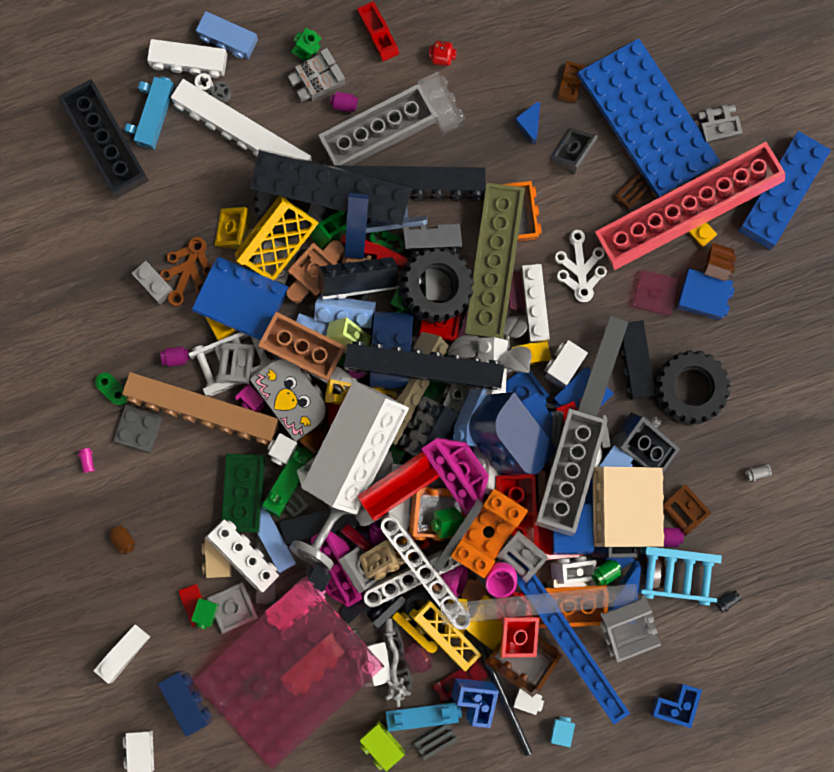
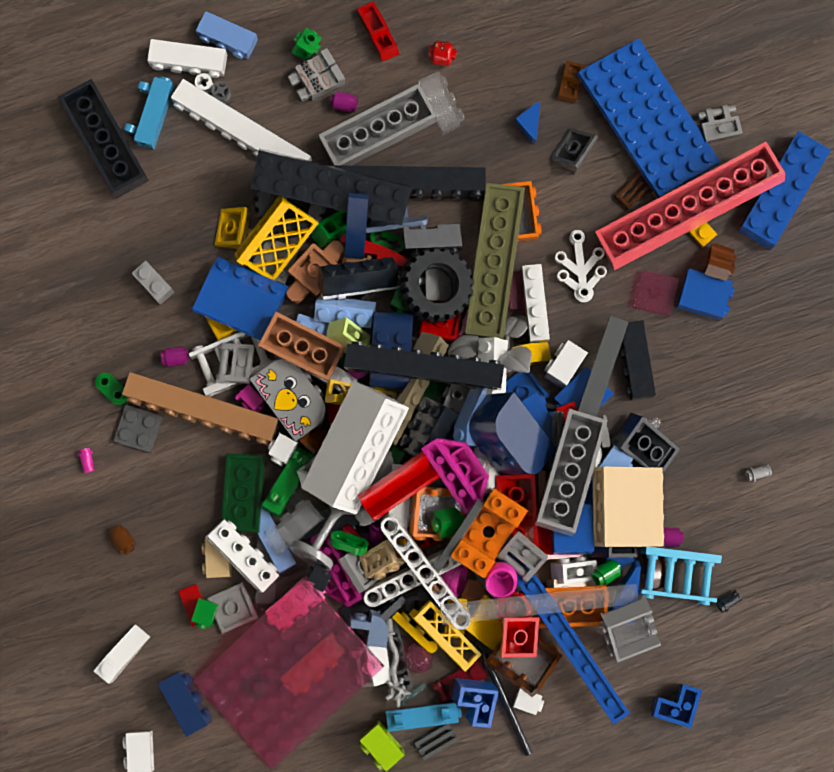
dark orange plant [160,237,212,307] -> none
medium azure brick [549,716,575,747] -> none
black tyre [654,350,731,425] -> none
reddish brown plate [663,484,711,536] -> none
none -> clear brick [263,500,324,556]
none -> green plate [329,531,368,556]
none -> sand blue brick [348,609,389,648]
none -> clear light blue hand [400,683,426,705]

